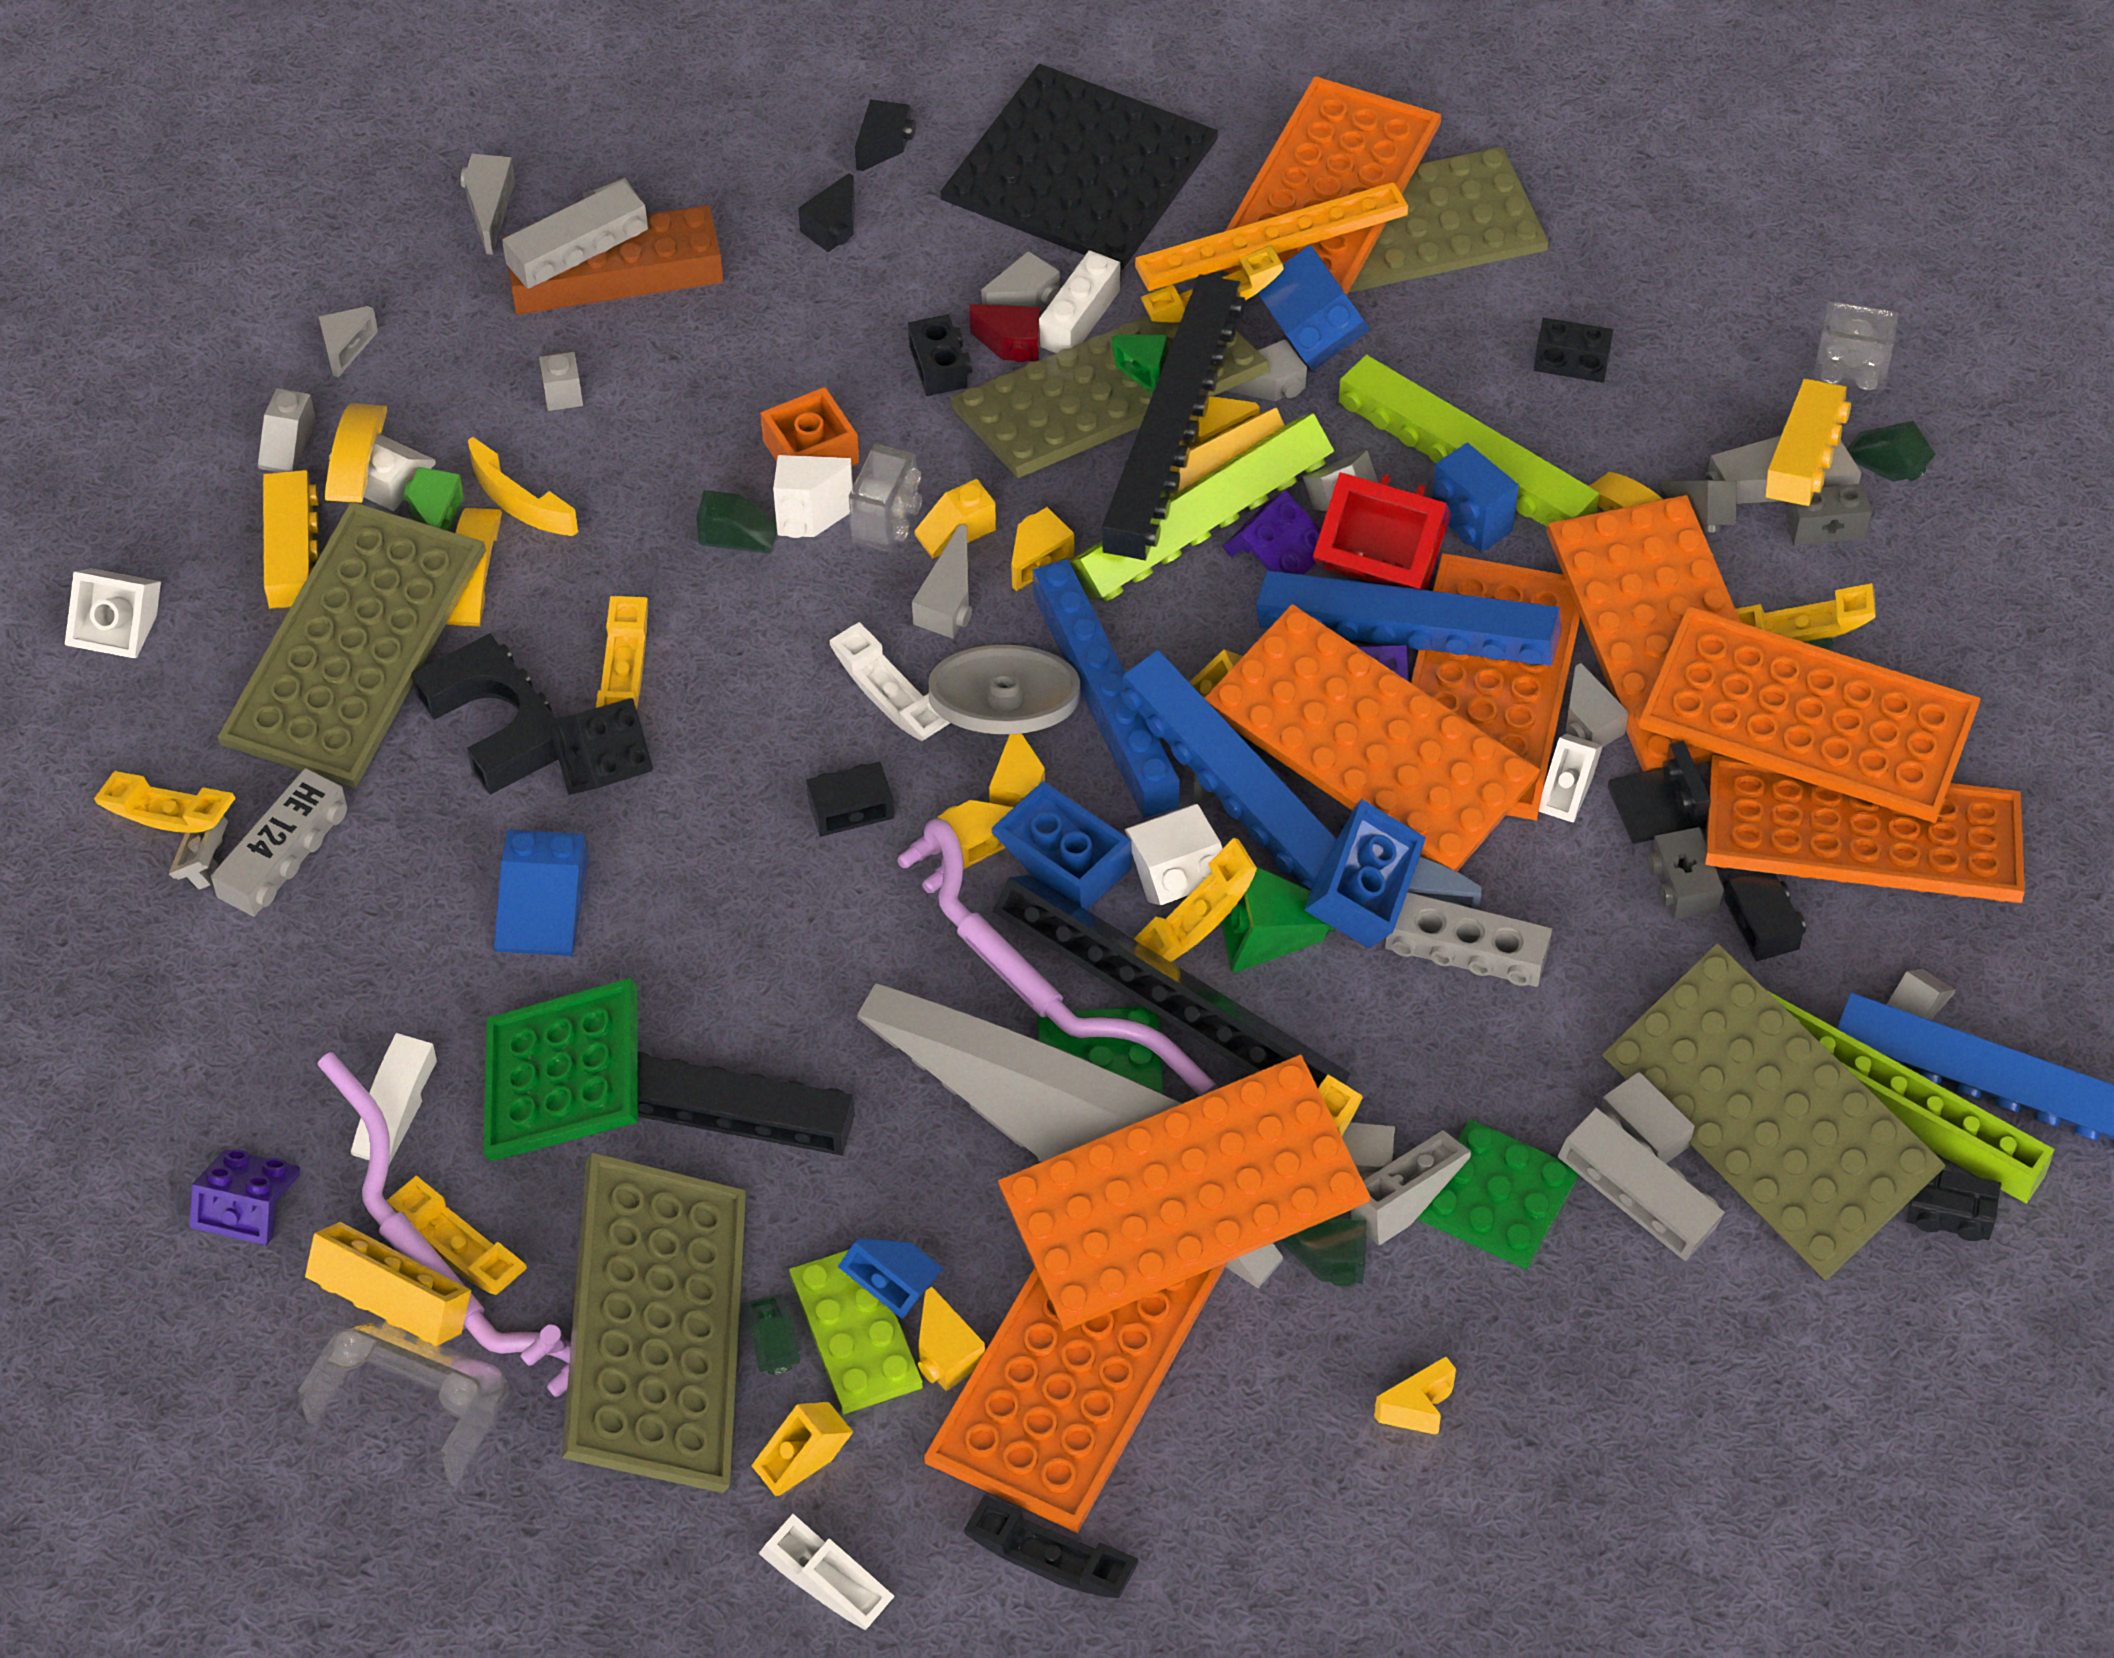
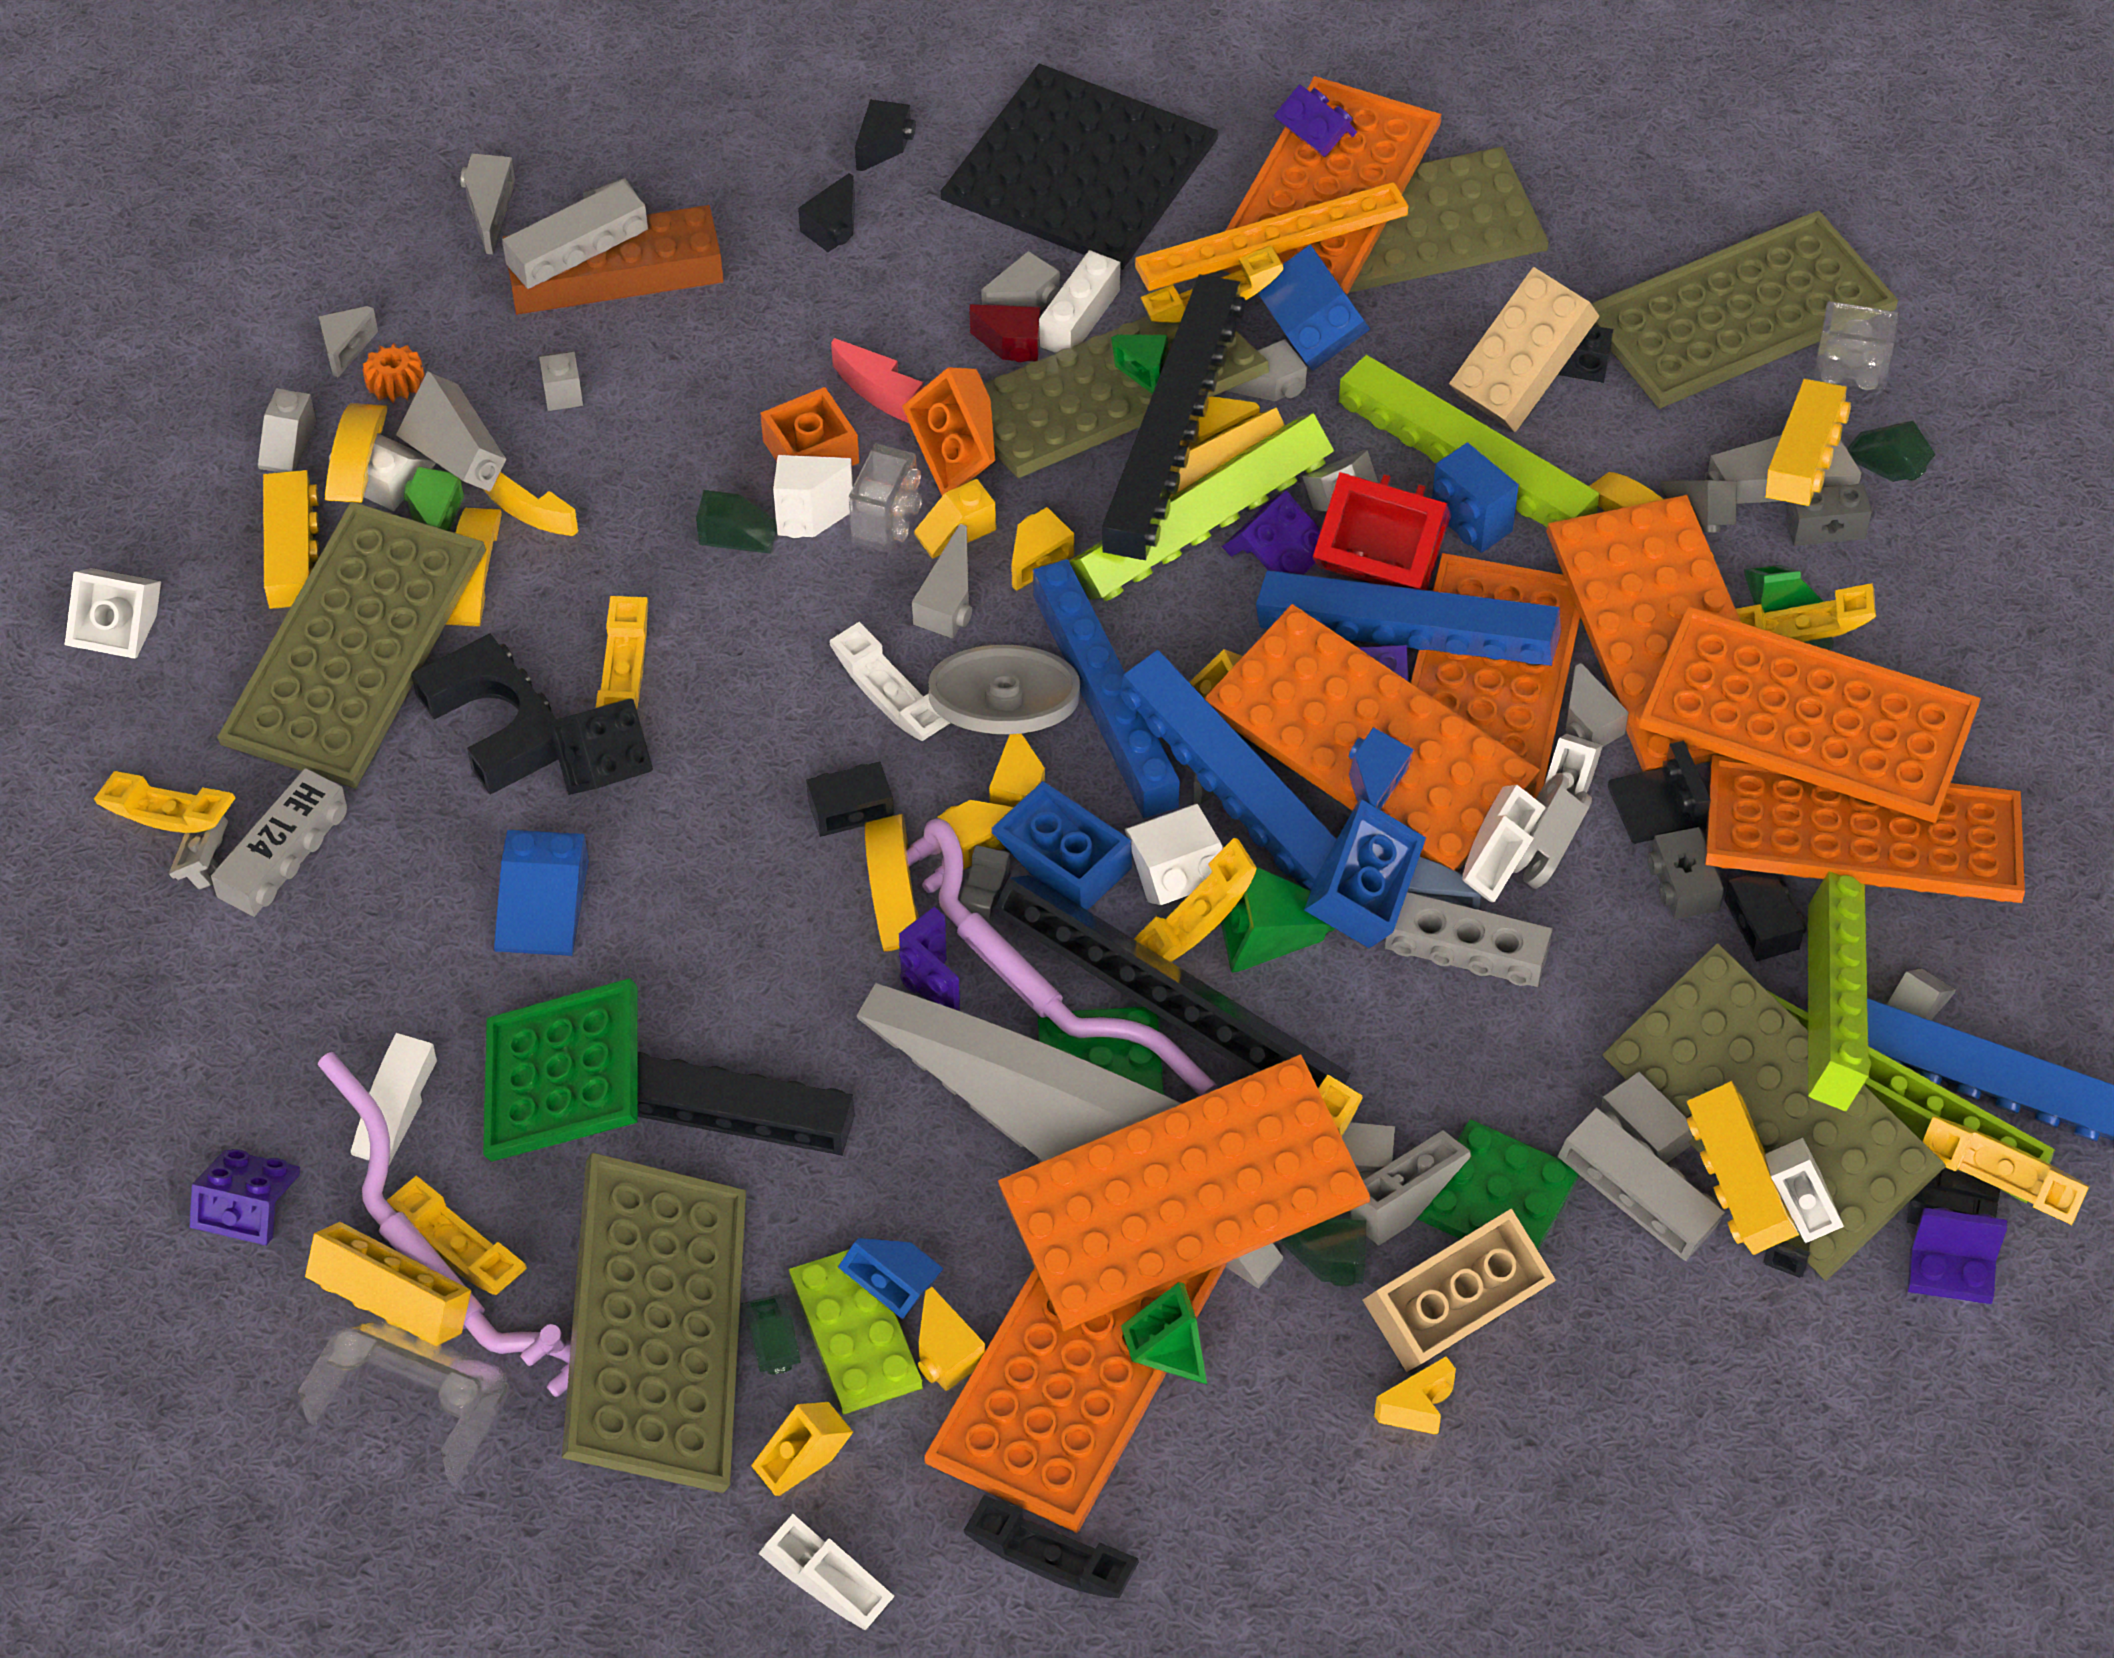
black brick [908,314,972,396] -> none
none -> orange gear [362,343,425,403]
none -> light grey slope [396,371,506,492]
none -> coral slope [831,338,923,423]
none -> yellow slope [865,814,919,952]
none -> dark purple bracket [899,906,960,1011]
none -> orange slope [902,367,995,496]
none -> dark grey leg [960,845,1010,925]
none -> green slope [1121,1282,1207,1385]
none -> dark purple bracket [1273,84,1357,157]
none -> blue slope [1348,727,1414,810]
none -> tan brick [1362,1209,1556,1372]
none -> tan brick [1449,267,1600,432]
none -> white slope [1462,785,1546,902]
none -> light grey piece [1513,773,1592,889]
none -> olive plate [1591,210,1898,409]
none -> yellow brick [1686,1081,1799,1255]
none -> green slope [1744,565,1824,613]
none -> black slope [1763,1242,1810,1278]
none -> white slope [1765,1138,1844,1243]
none -> lime brick [1808,871,1869,1111]
none -> dark purple bracket [1908,1208,2008,1304]
none -> yellow slope [1922,1116,2090,1225]

